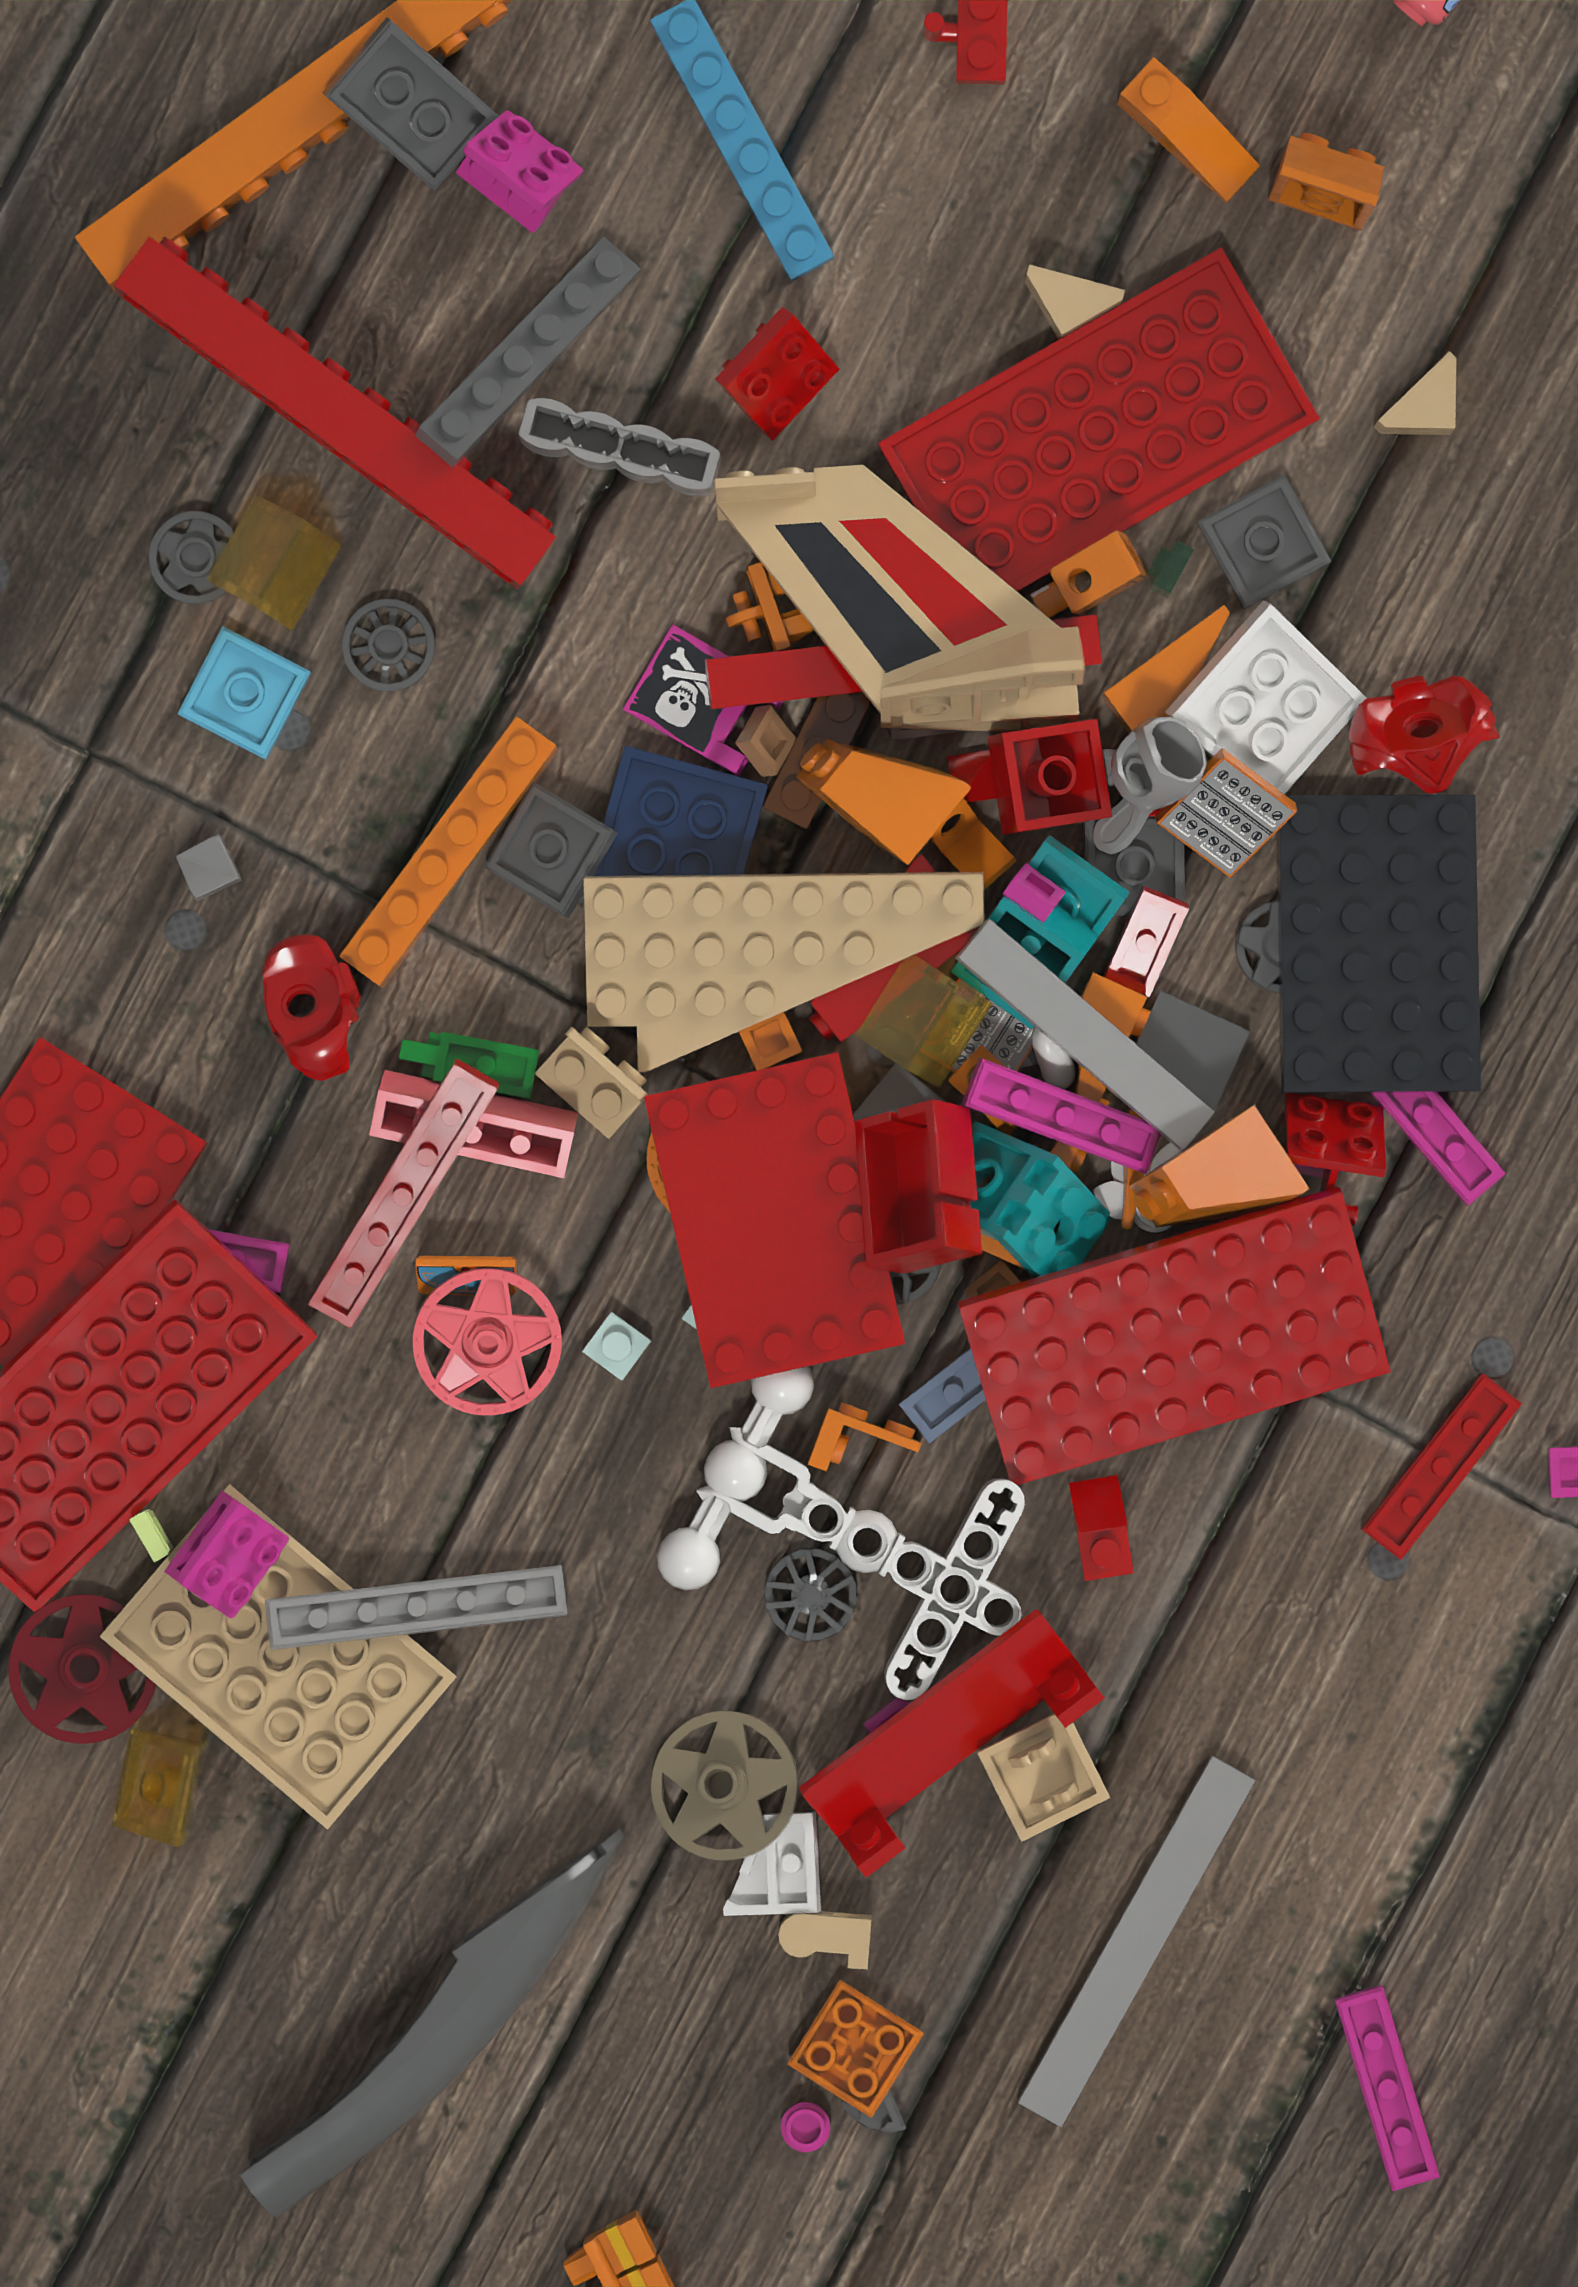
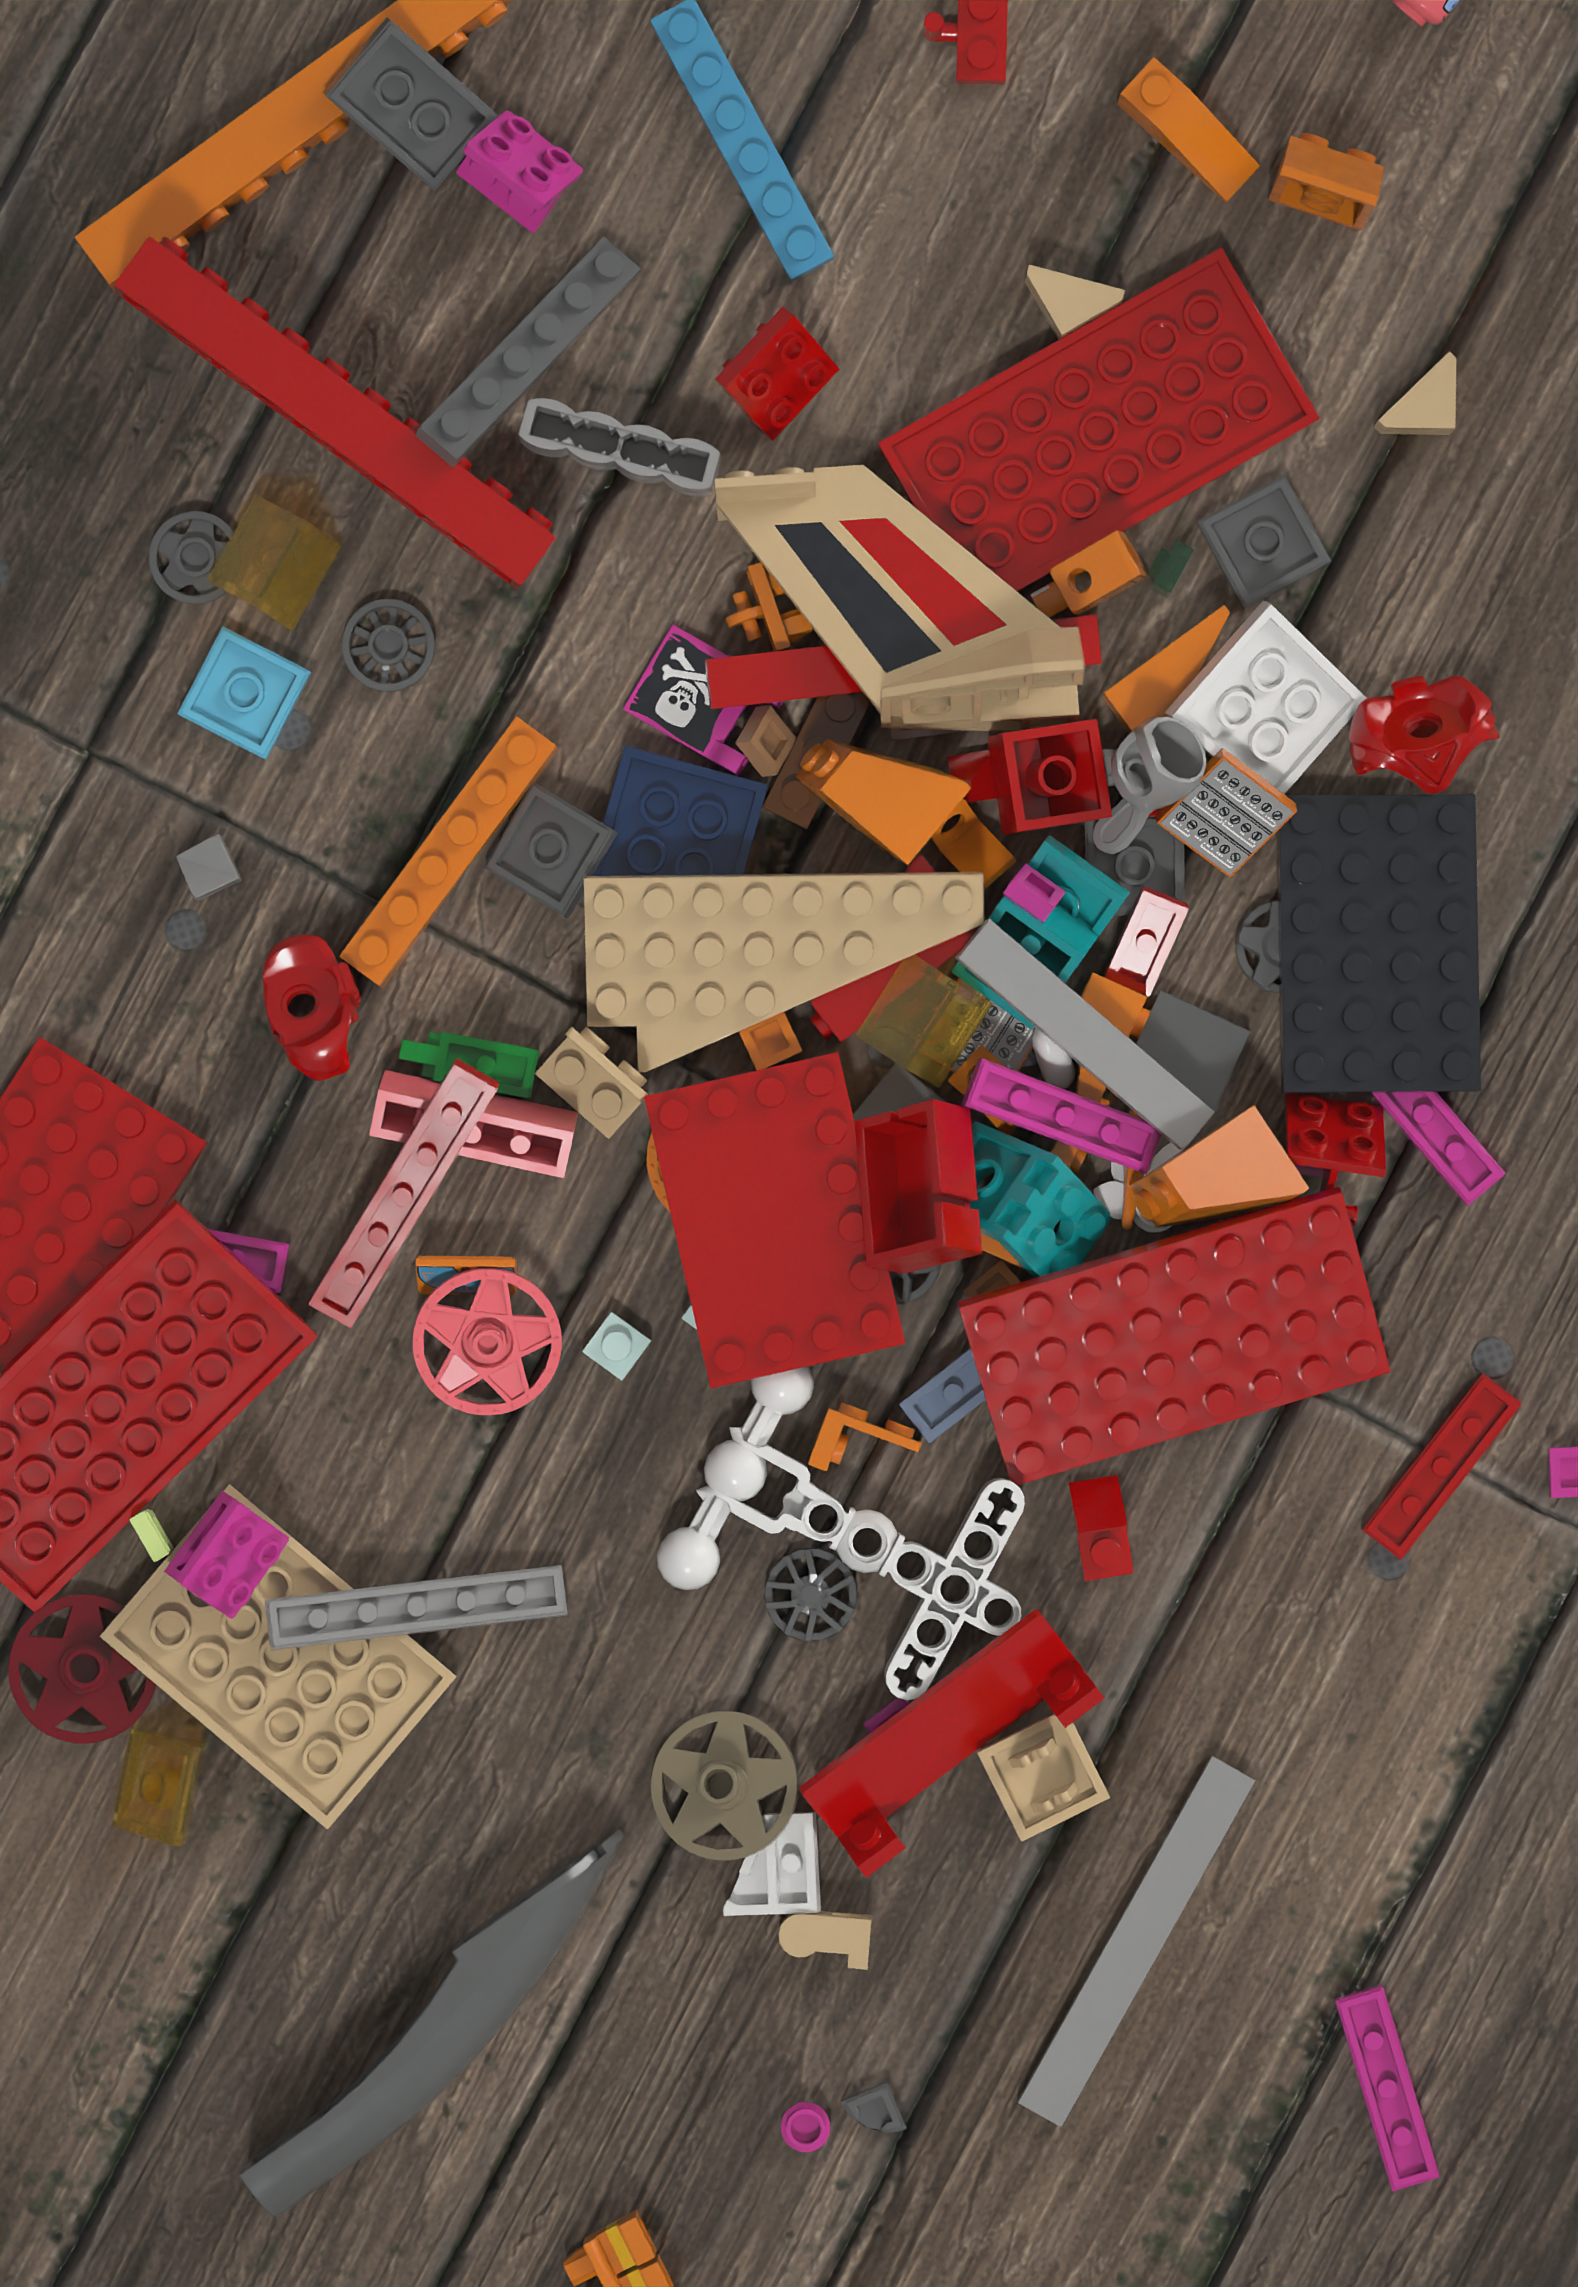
orange tile [787,1980,925,2118] -> none

